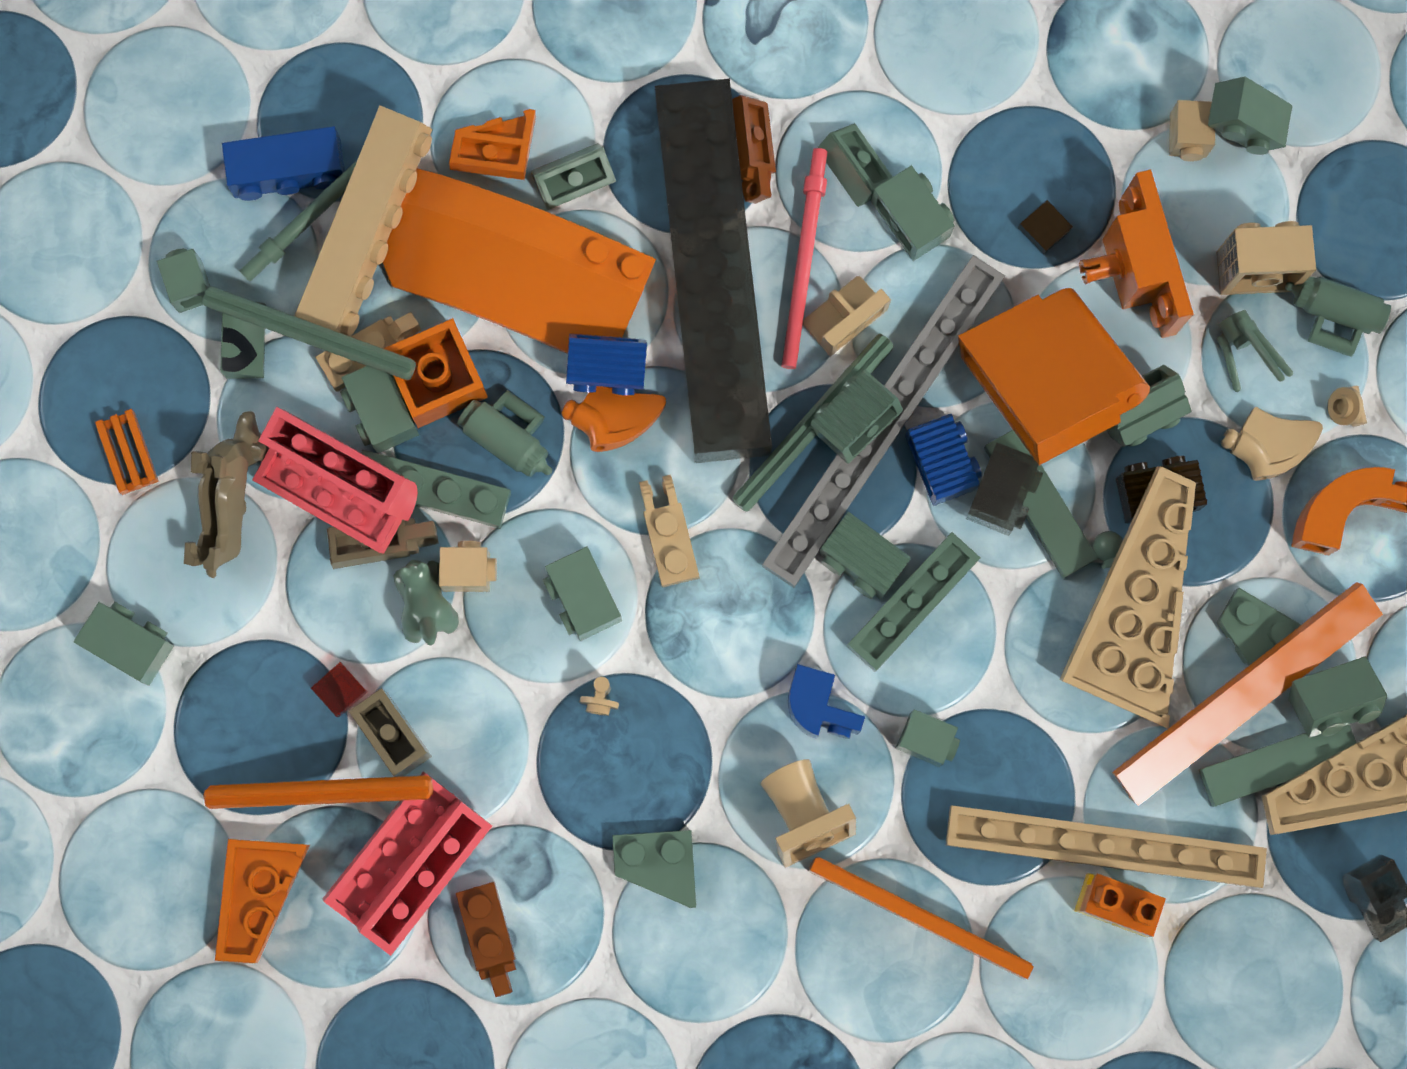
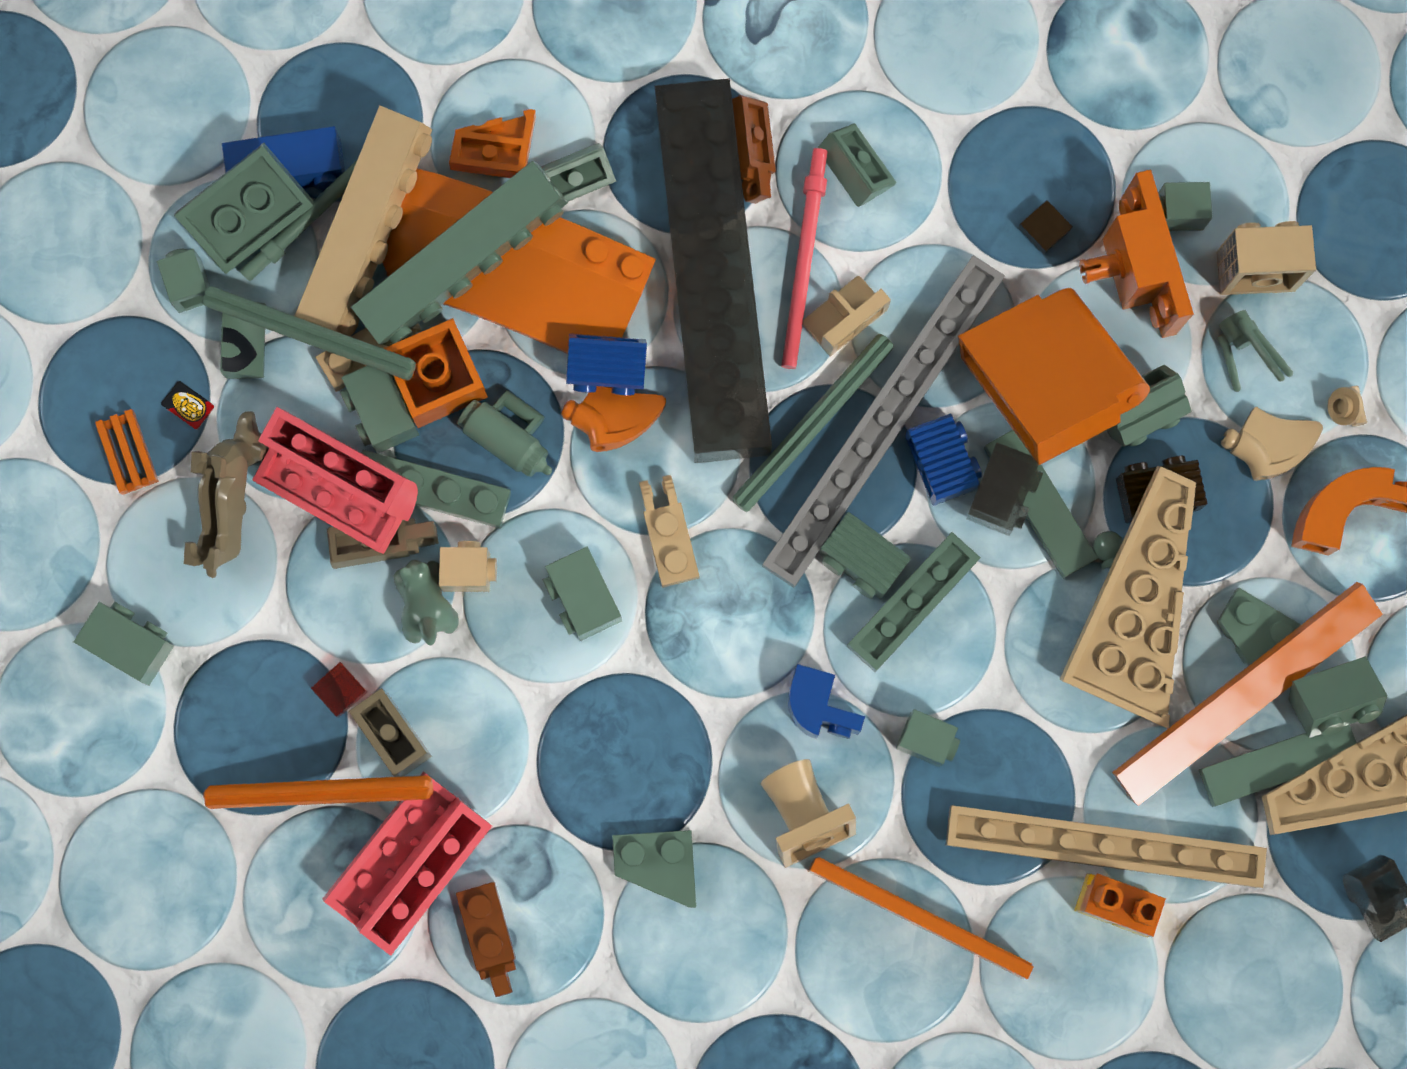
orange wing [215,839,310,963] -> none
tan plate [579,676,619,716] -> none
sand green brick [811,370,903,464] -> none
sand green brick [871,165,955,261] -> none
tan brick [1169,100,1215,161] -> none
sand green brick [1208,76,1292,155] -> none
sand green piece [1285,276,1391,357] -> none
none -> sticker [161,381,214,429]
none -> sand green plate [174,143,314,274]
none -> sand green brick [351,161,568,346]
none -> sand green brick [1158,182,1212,231]

